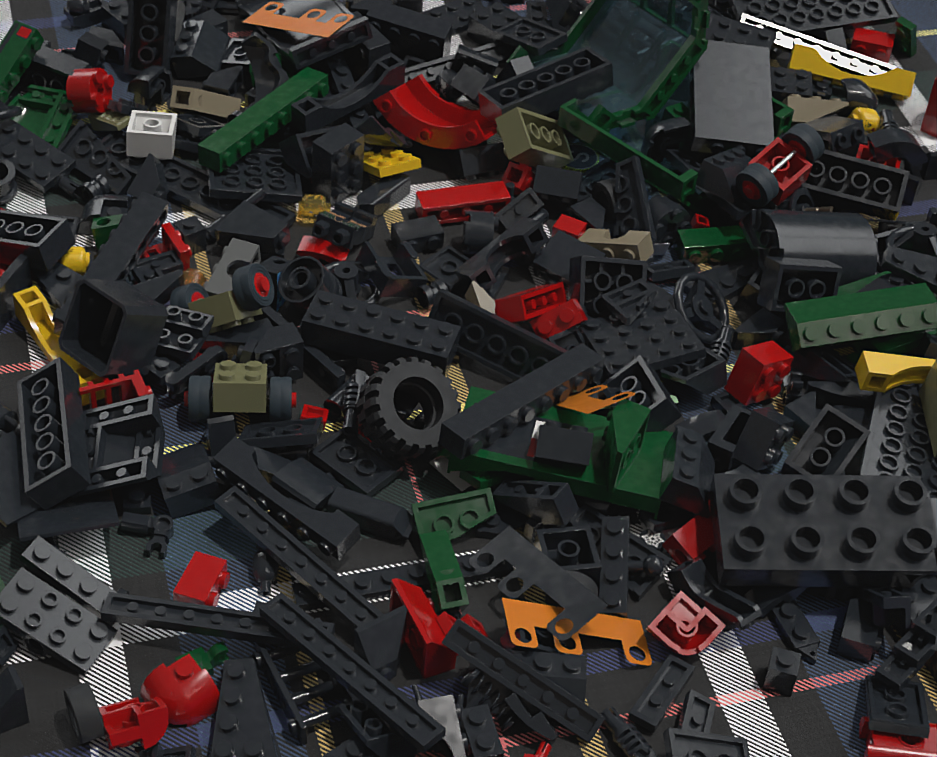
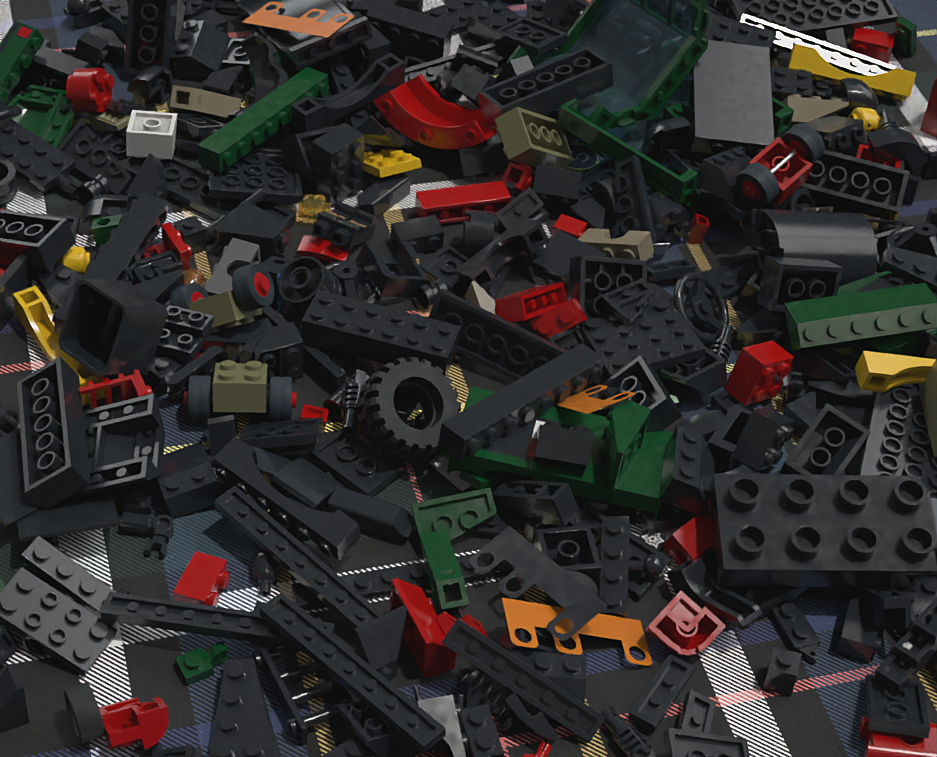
red brick [140,654,220,727] -> none
dark green brick [674,225,758,264] -> none

